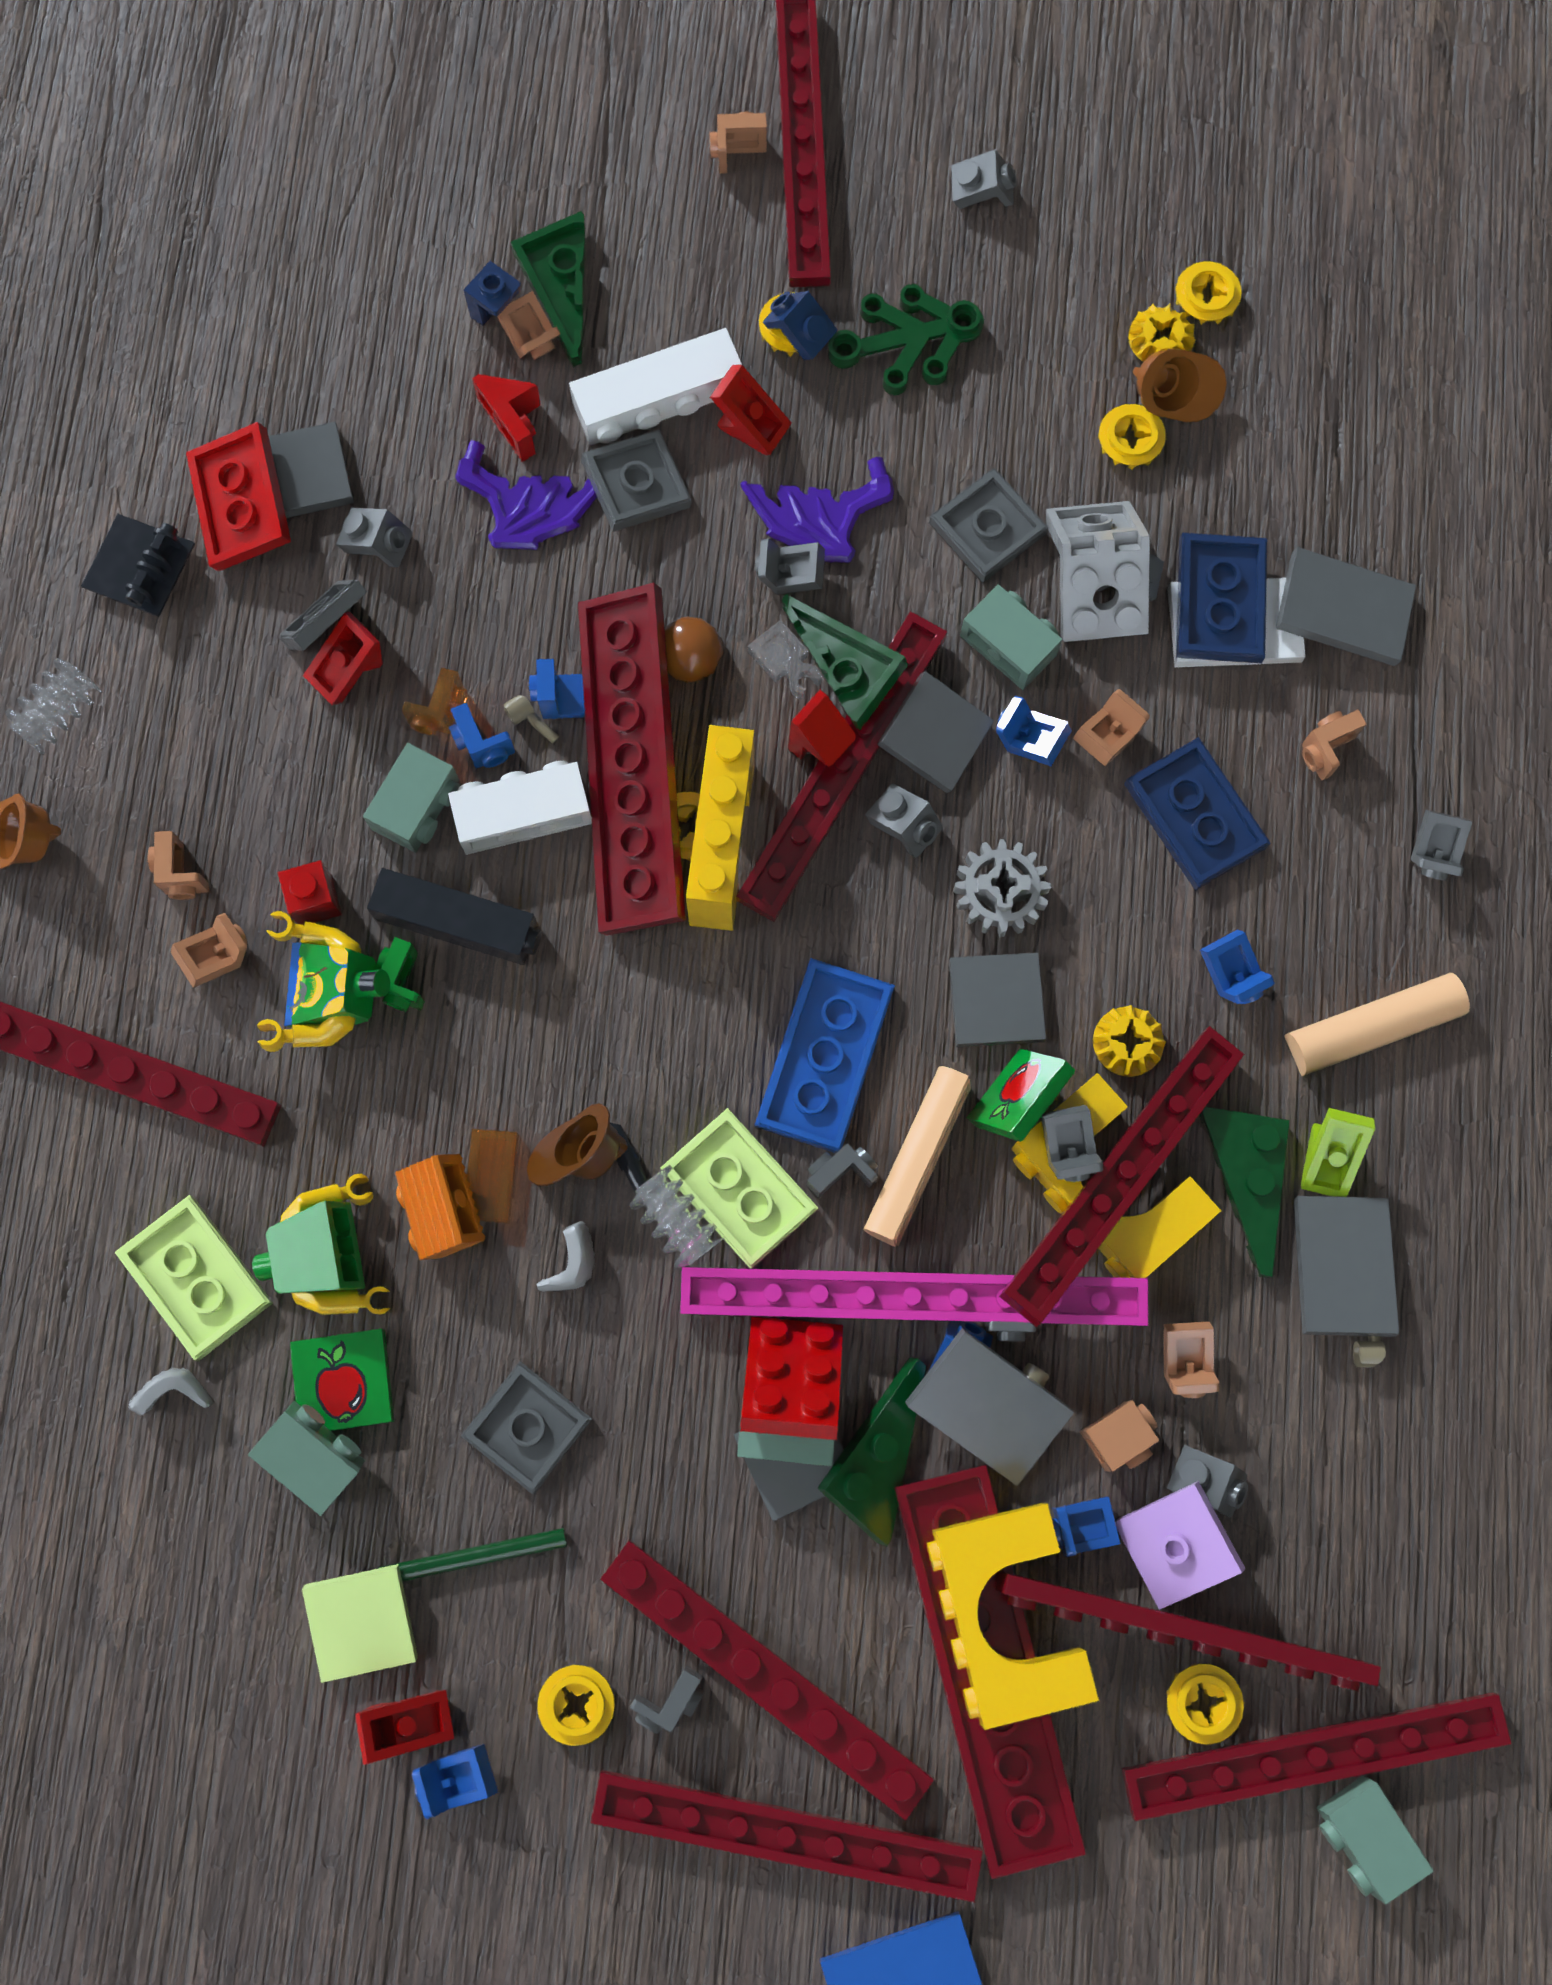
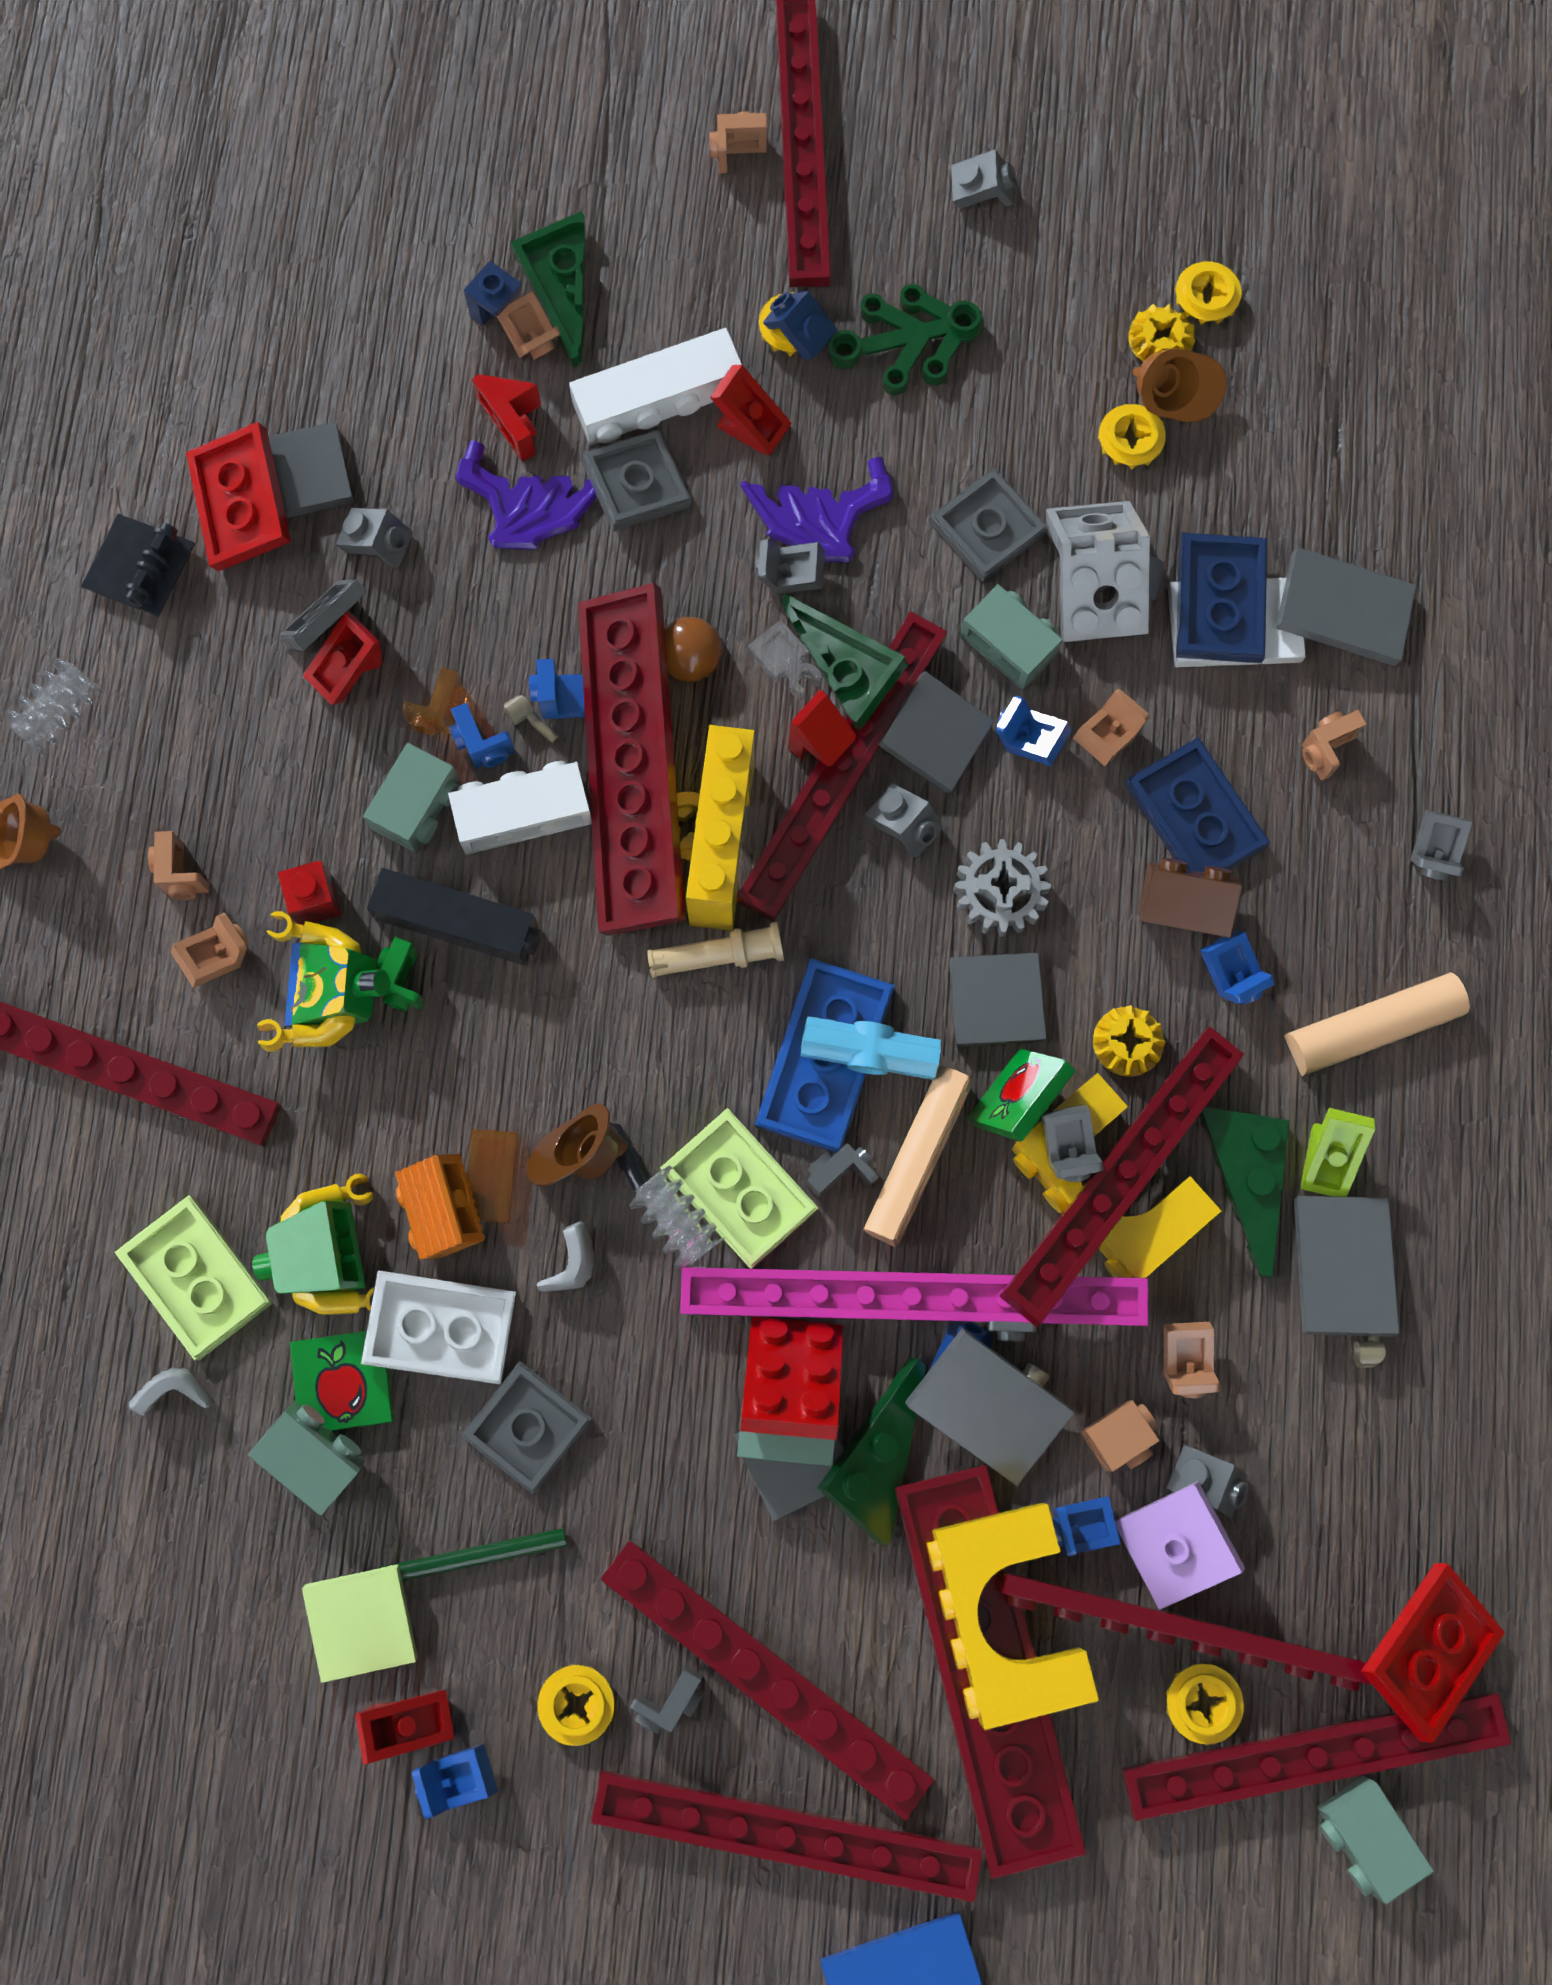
none -> white tile [361,1271,516,1384]
none -> tan pin [647,922,784,978]
none -> medium azure piece [800,1016,941,1080]
none -> reddish brown piece [1138,858,1242,937]
none -> red plate [1361,1563,1505,1743]

